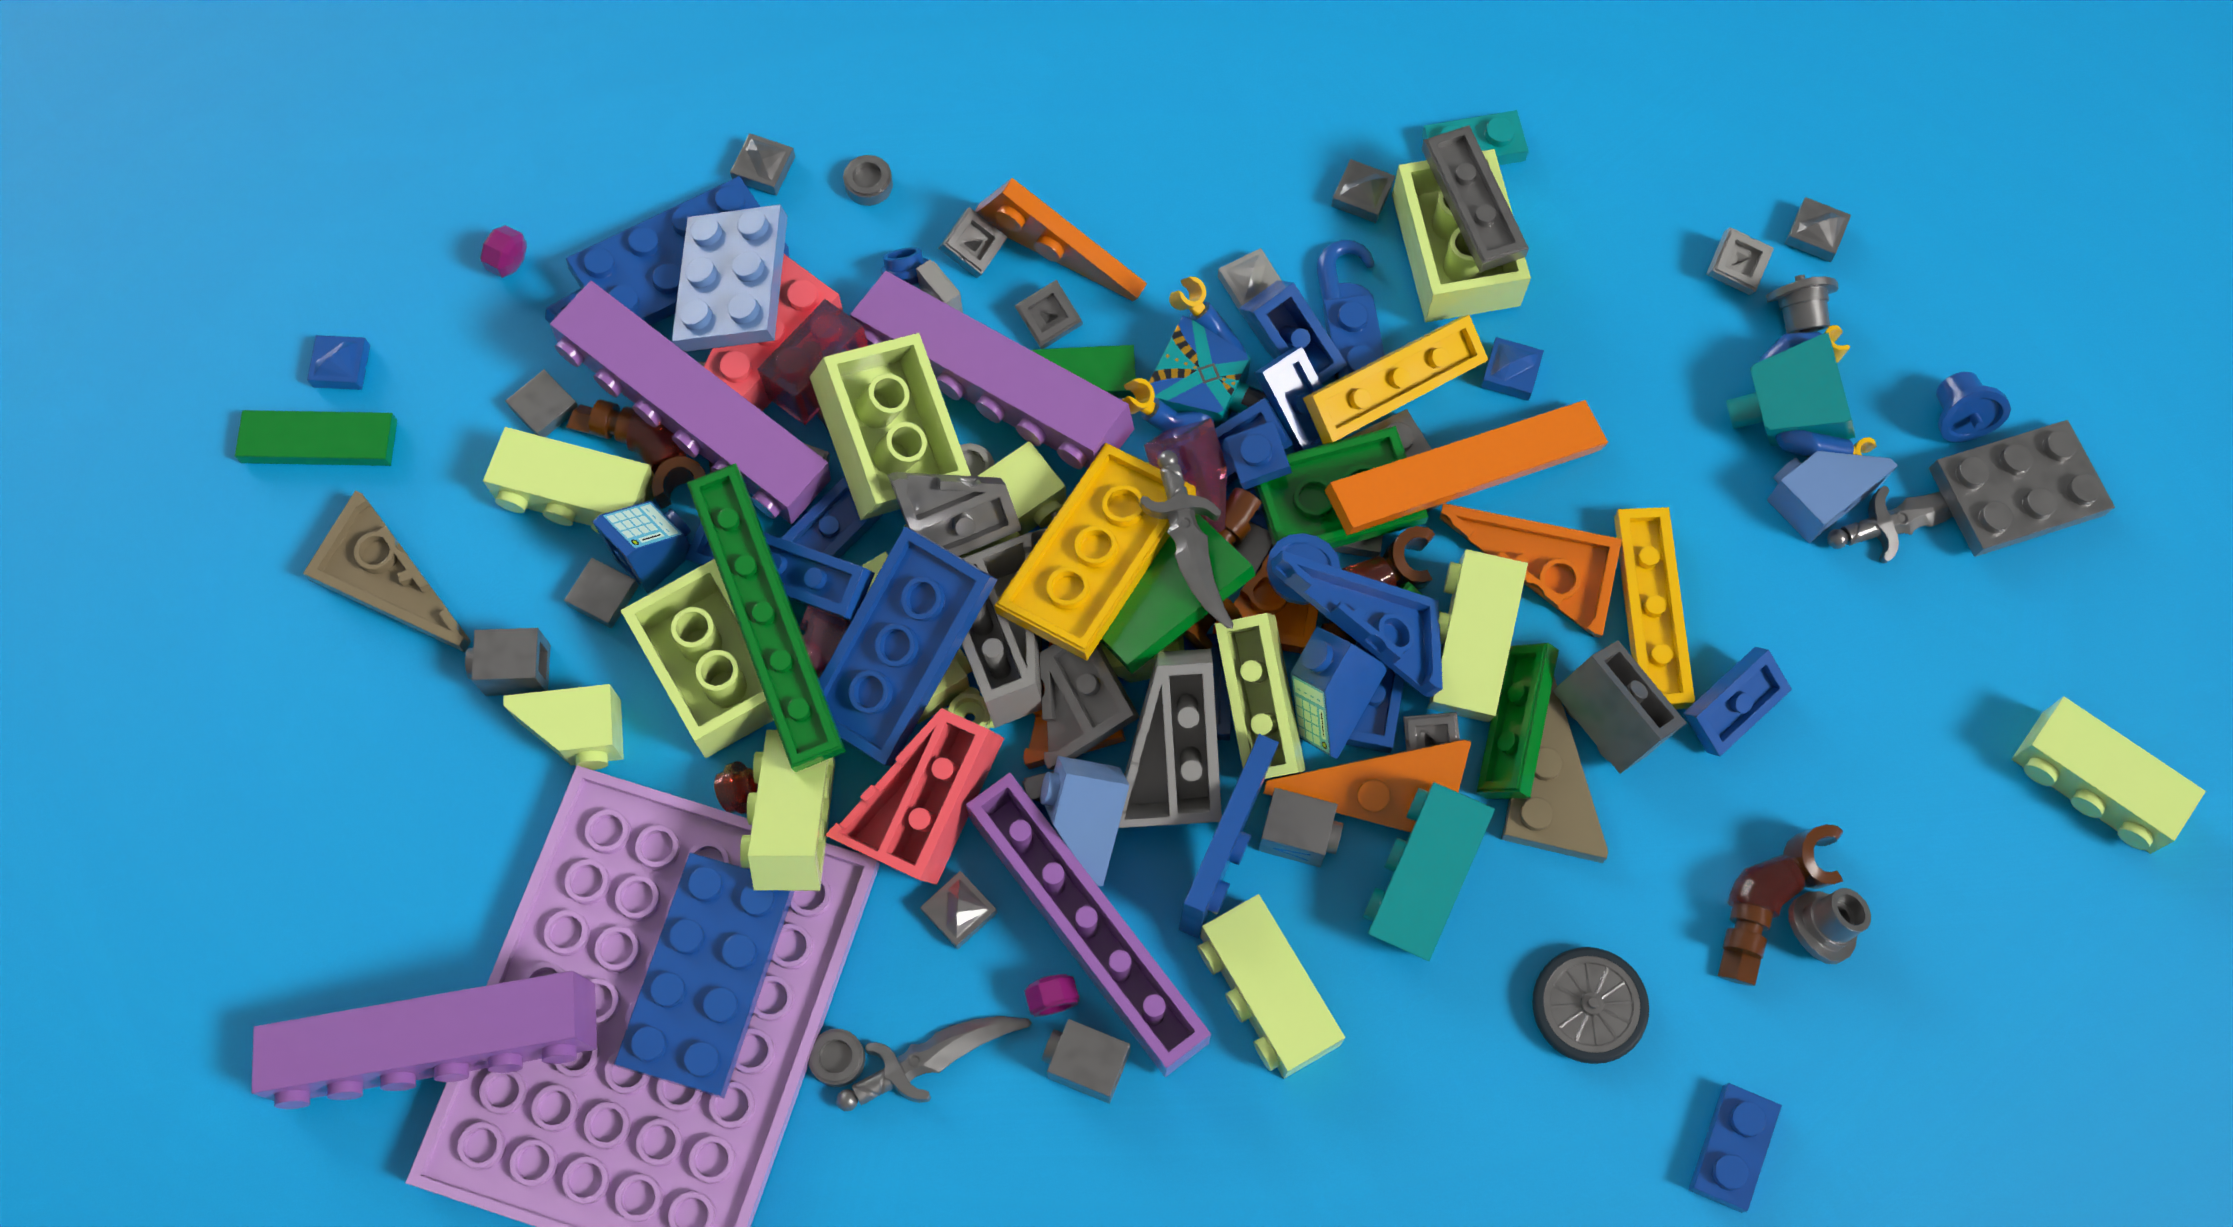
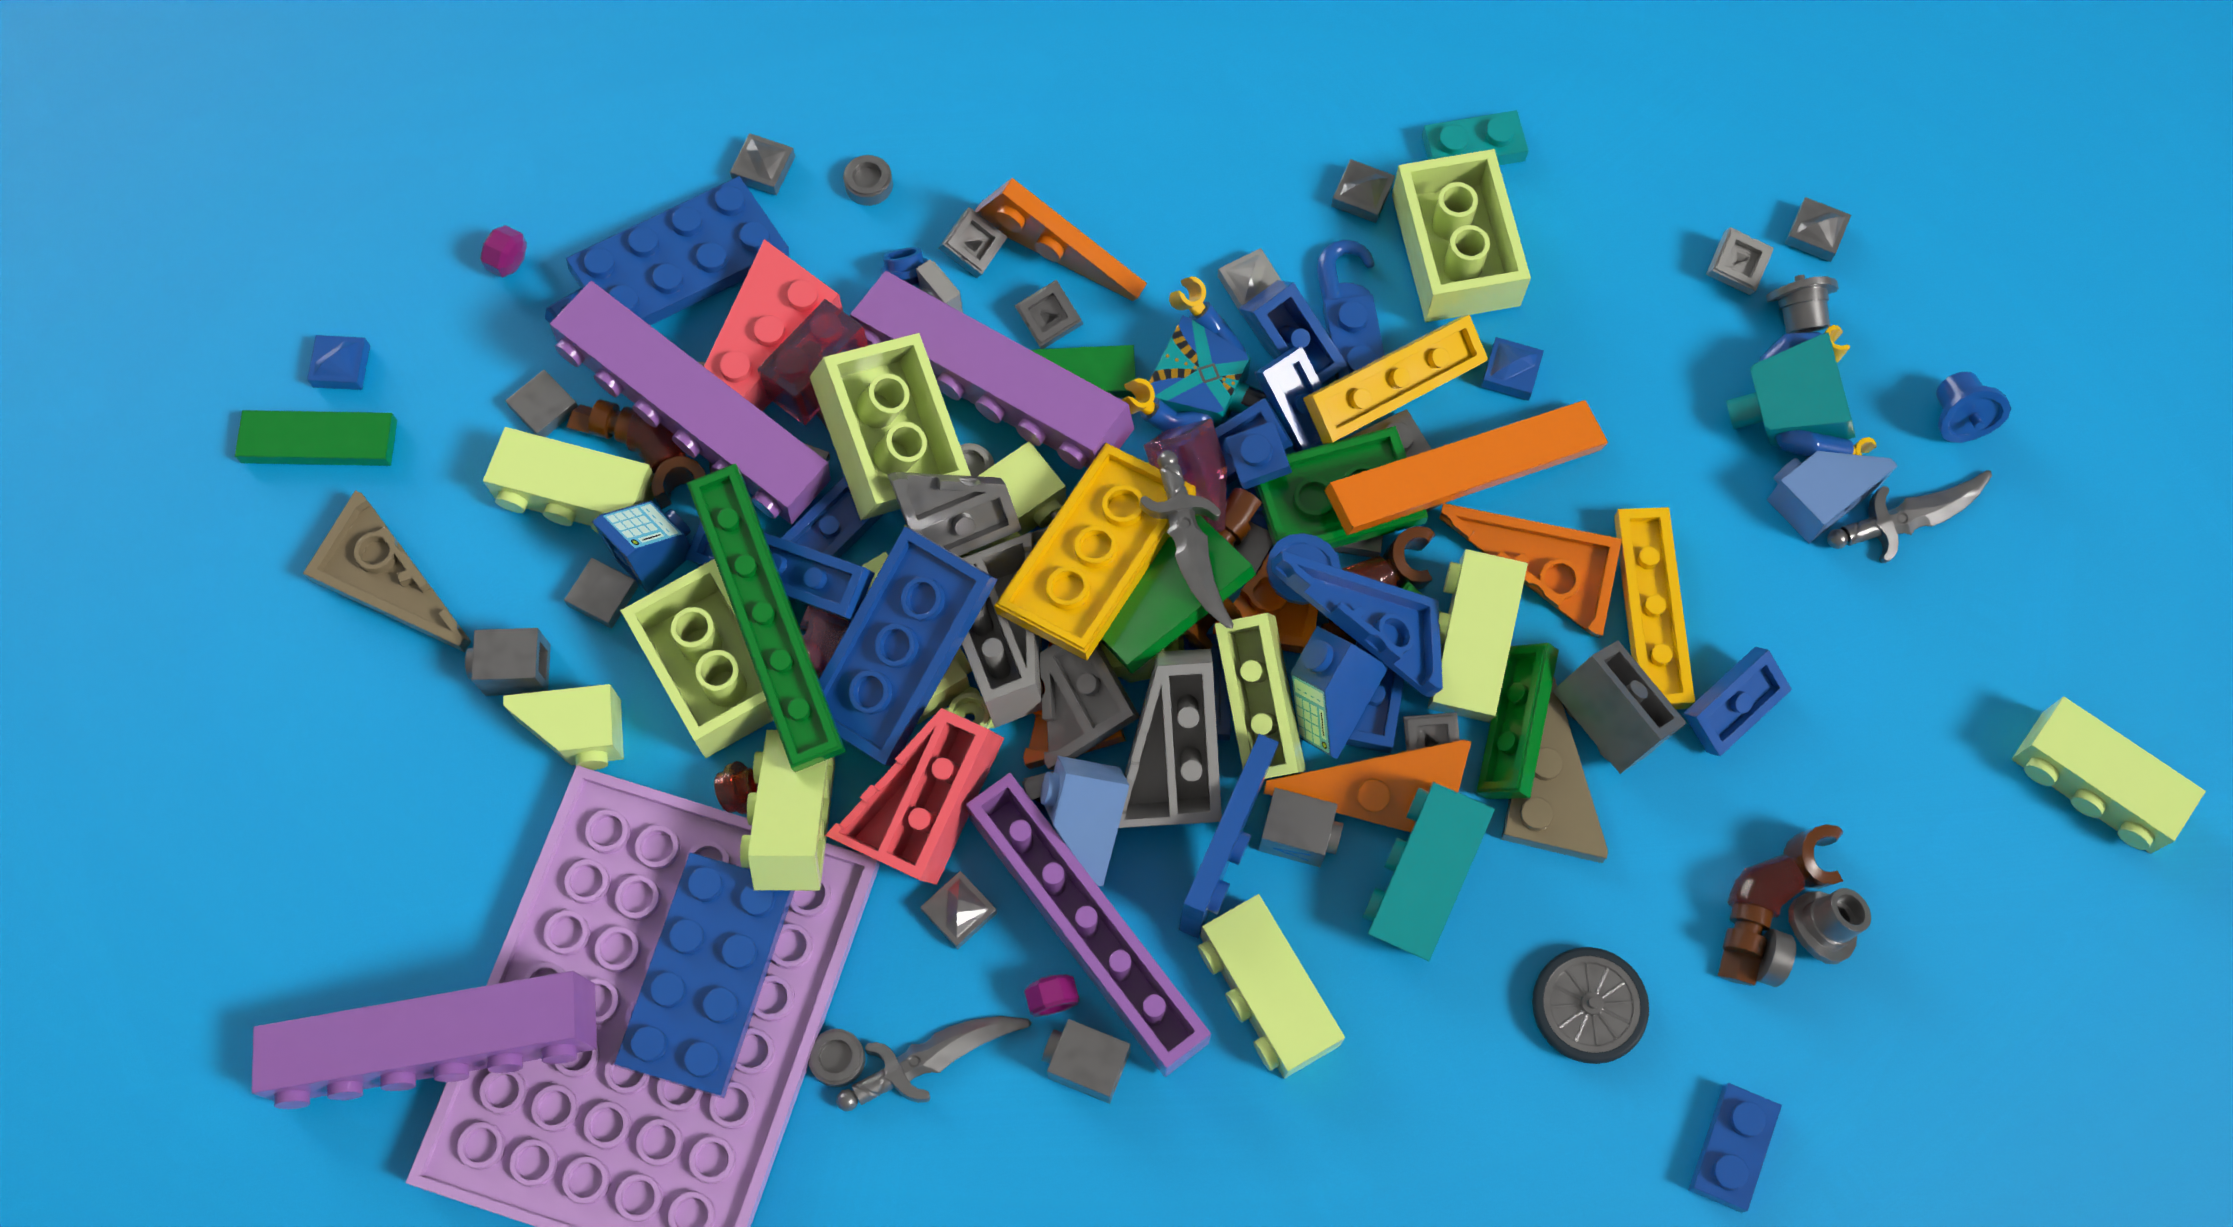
medium blue plate [672,204,788,352] -> none
flat silver tile [1422,125,1529,272] -> none
flat silver plate [1929,420,2115,557] -> none
none -> flat silver tile [1756,929,1796,987]

